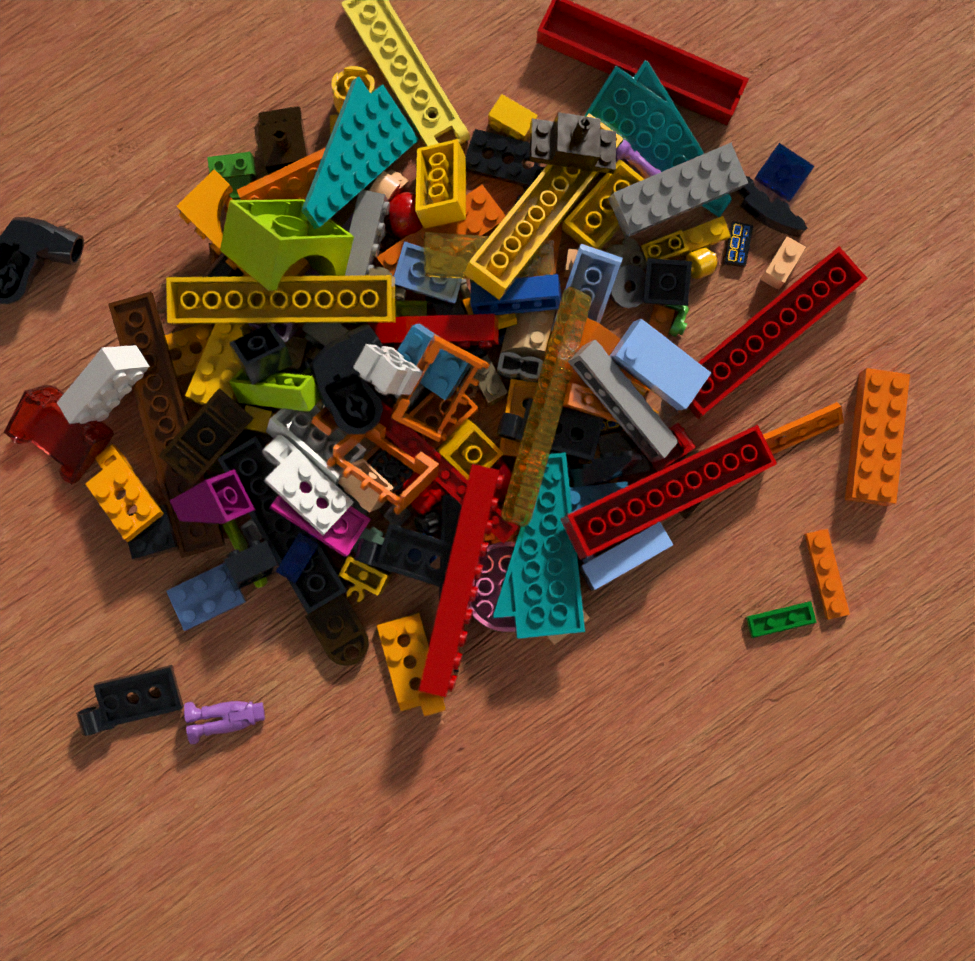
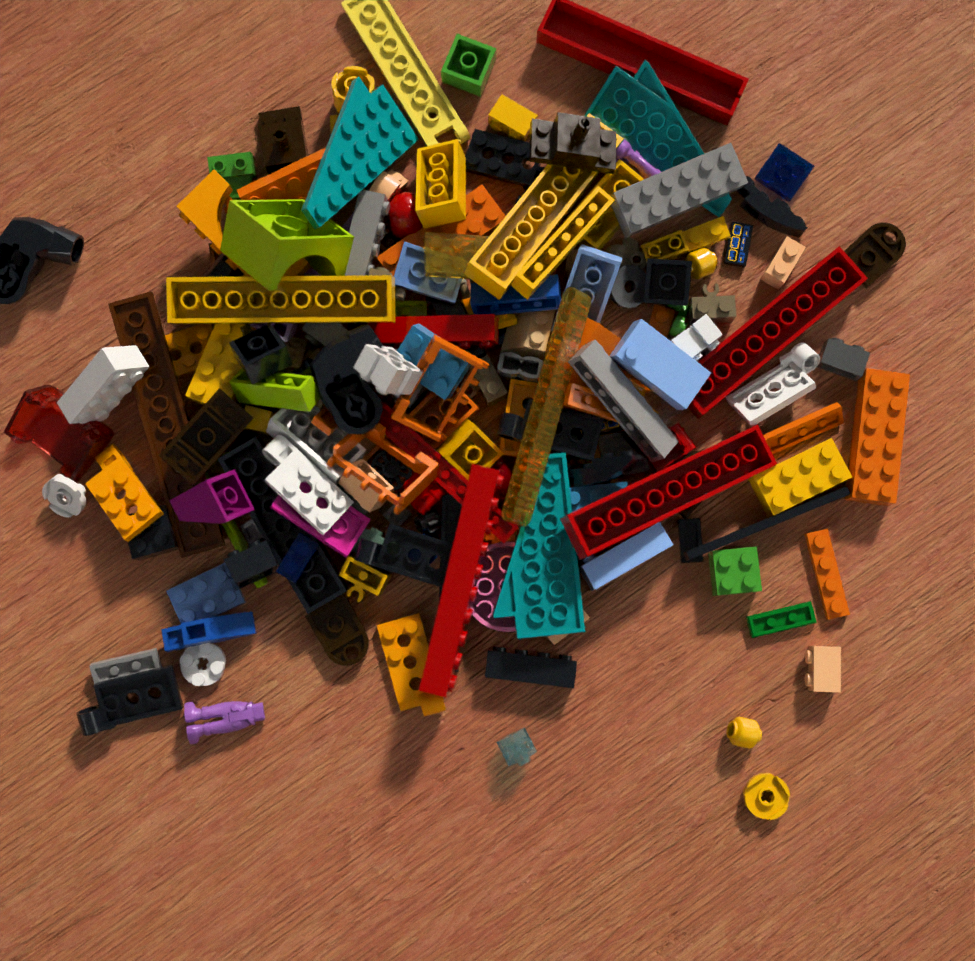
none -> white plate [42,474,86,517]
none -> light grey plate [89,648,162,684]
none -> blue slope [161,612,257,652]
none -> white plate [180,643,226,686]
none -> bright green brick [441,34,496,97]
none -> black brick [485,646,577,688]
none -> clear light blue brick [497,727,537,767]
none -> yellow brick [511,186,615,300]
none -> white brick [671,314,723,362]
none -> black tile [677,518,704,563]
none -> black tile [682,487,850,561]
none -> dark tan brick [688,284,736,325]
none -> bright green brick [708,546,762,596]
none -> white hinge [726,342,820,427]
none -> yellow head [726,717,762,749]
none -> yellow plate [743,773,790,820]
none -> yellow brick [748,438,852,518]
none -> light nougat brick [805,646,841,693]
none -> dark grey brick [817,338,870,381]
none -> dark brown plate [844,222,906,289]

